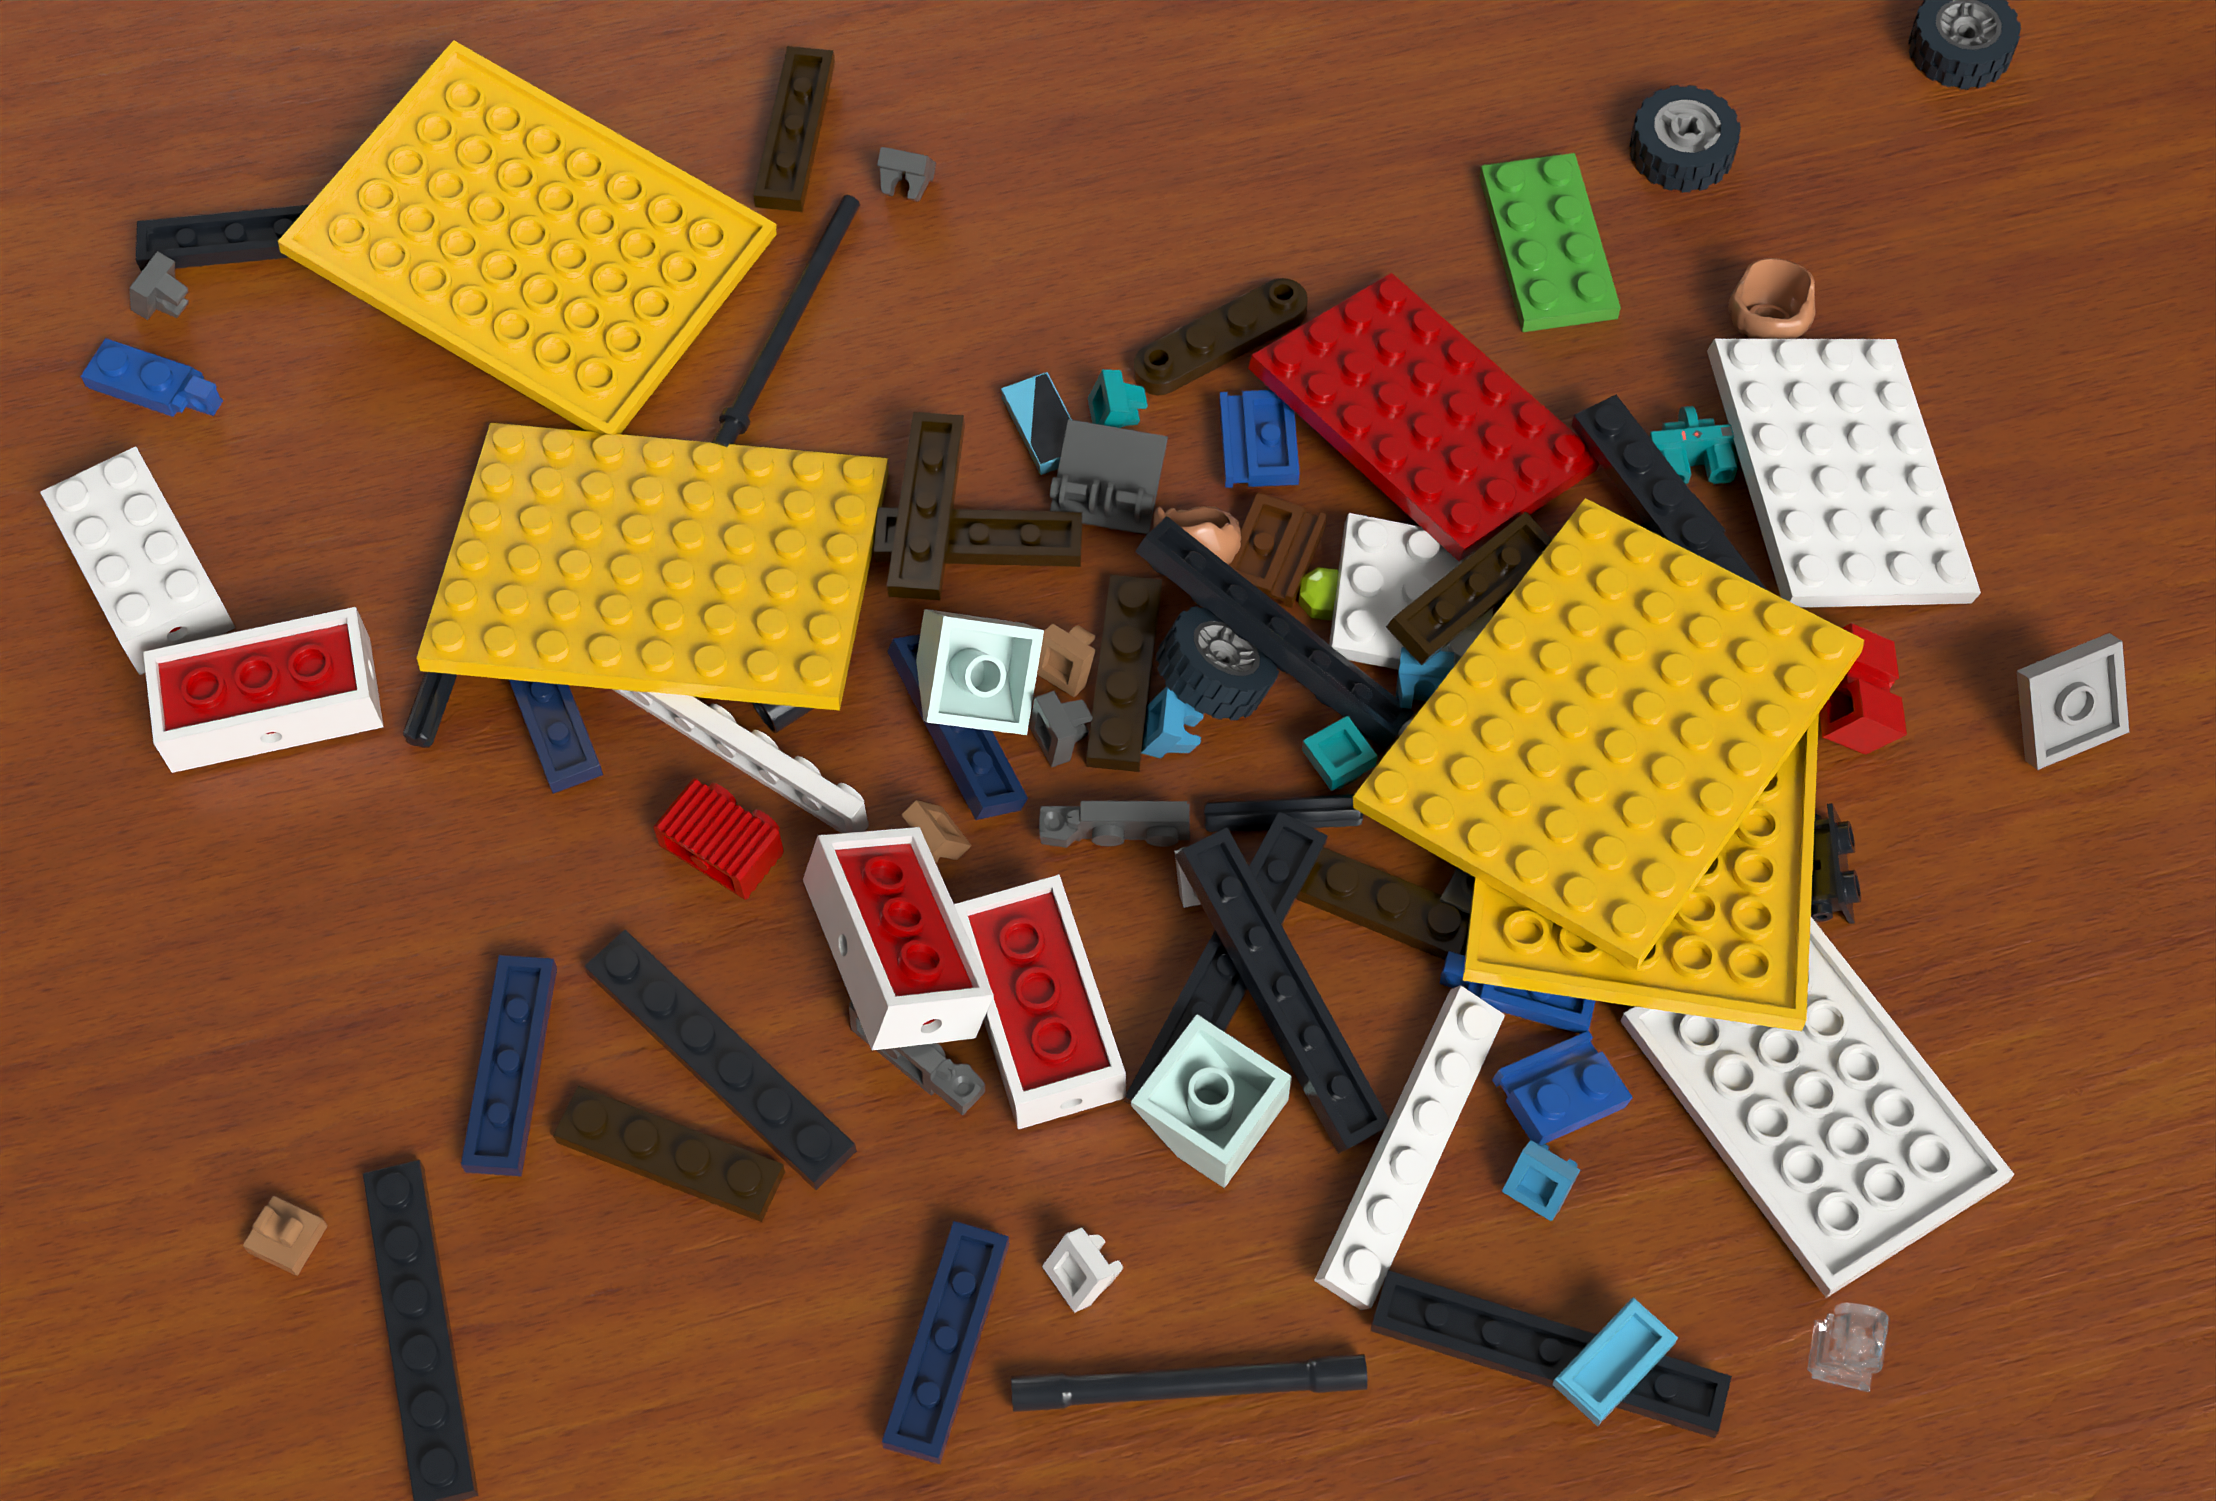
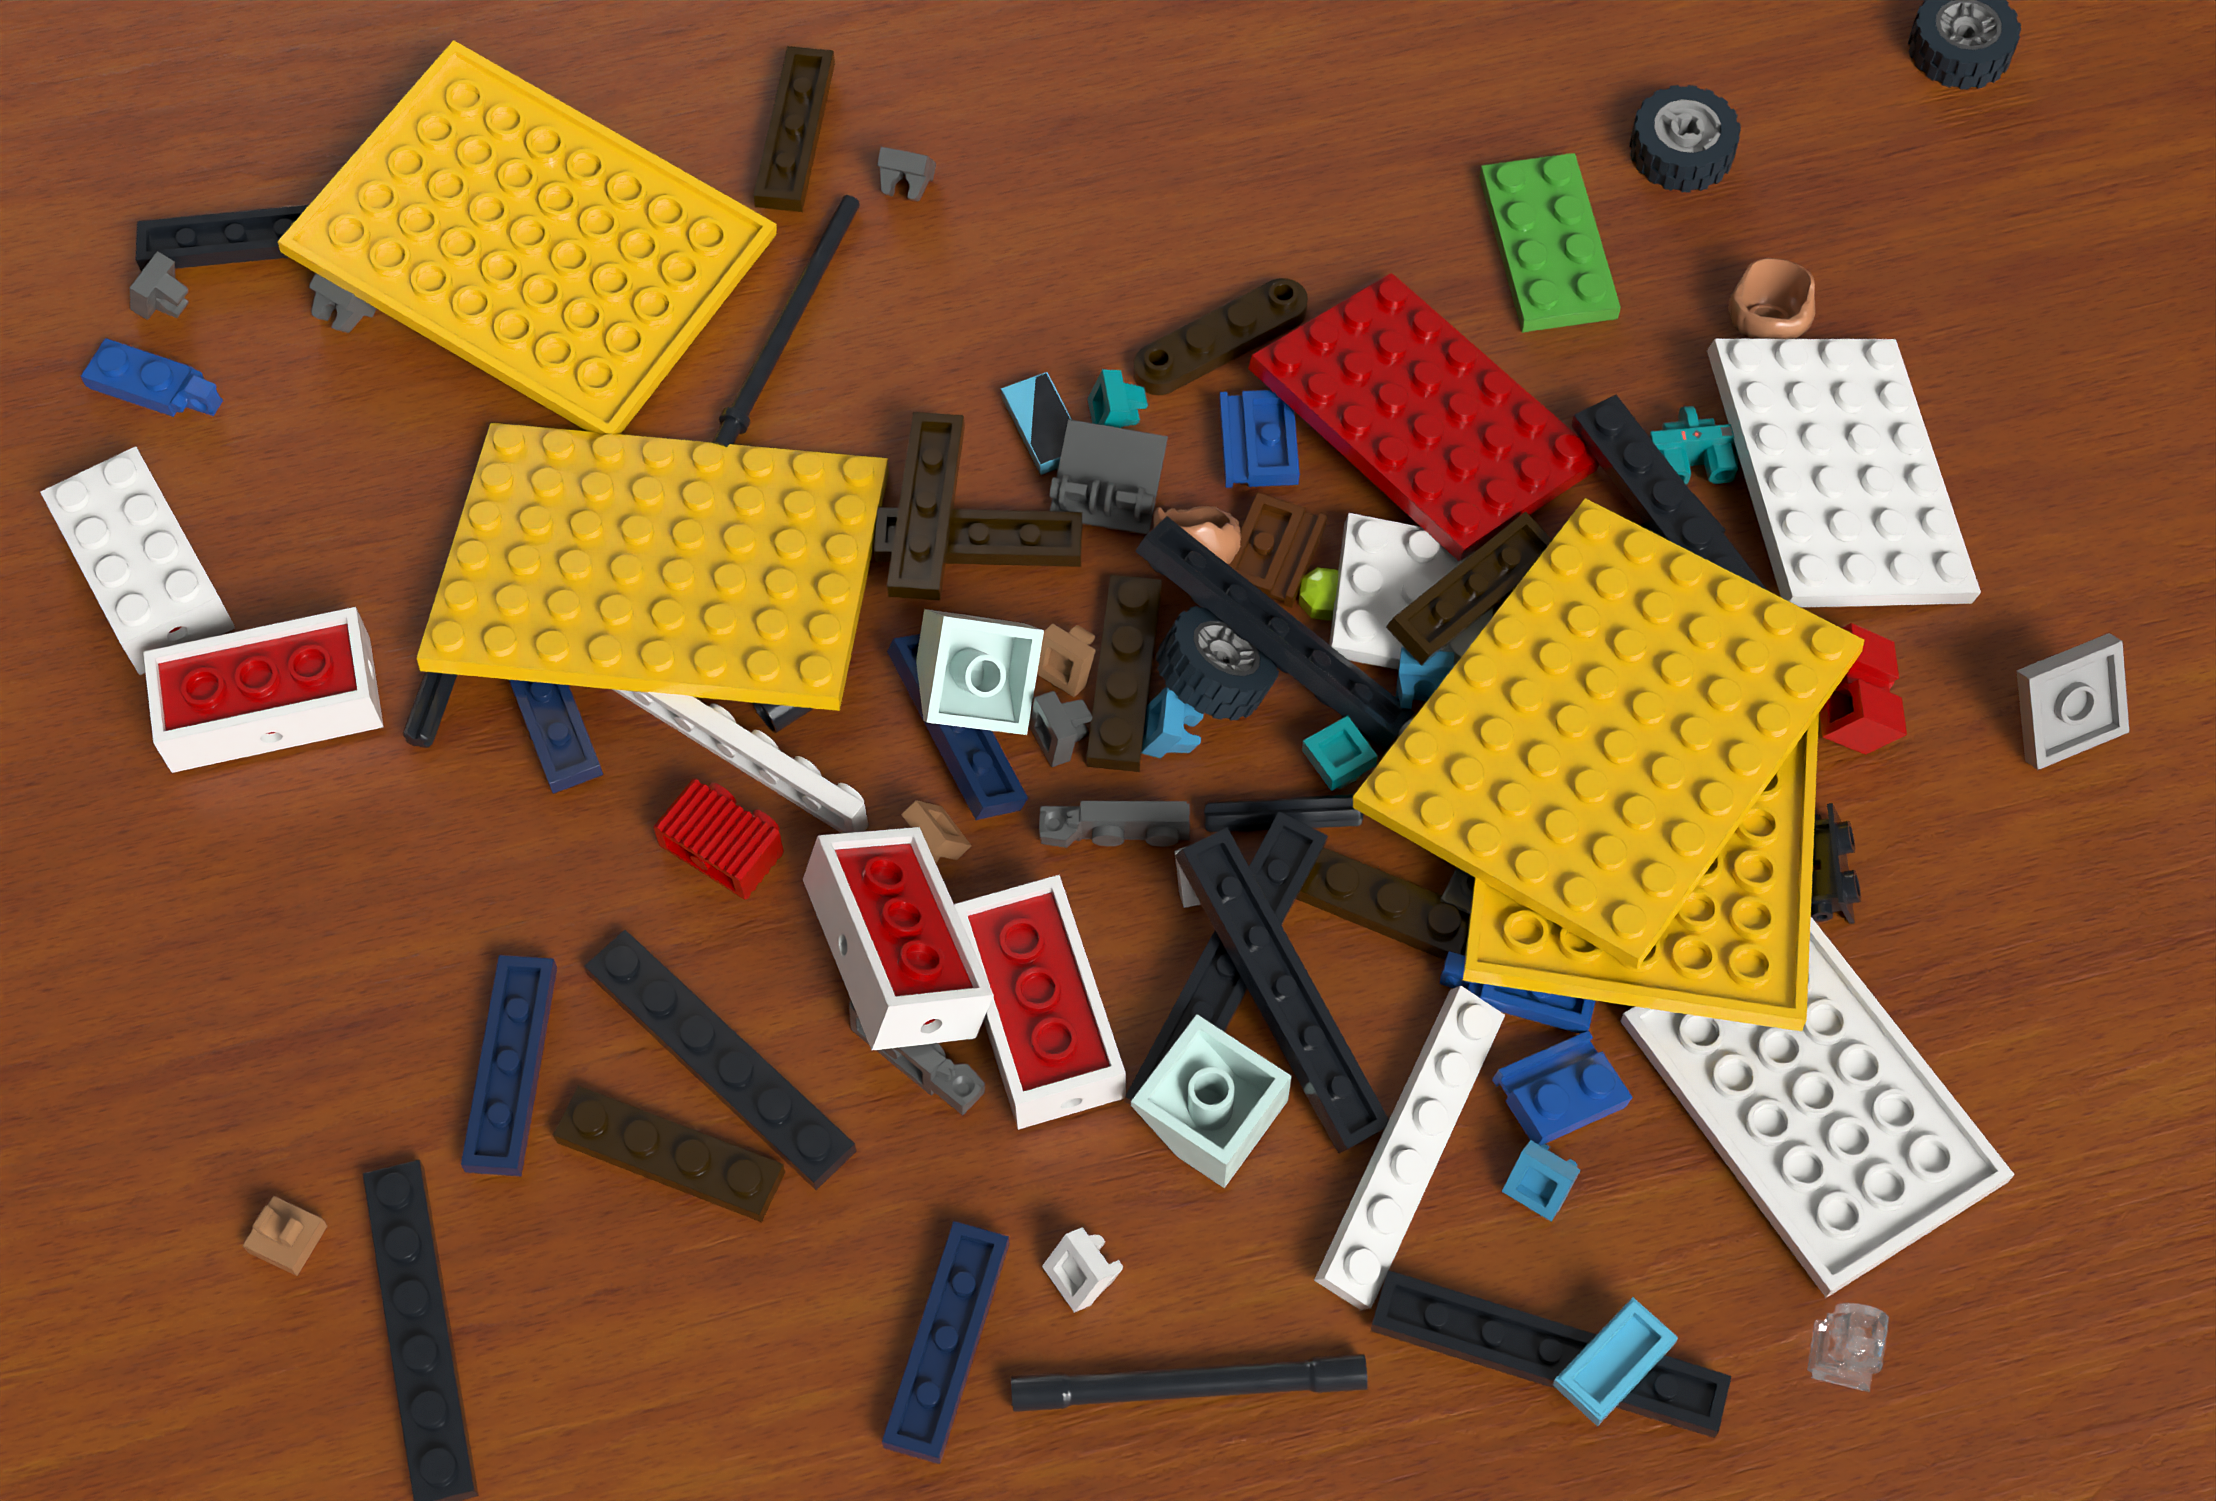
none -> dark grey tile [309,273,377,333]

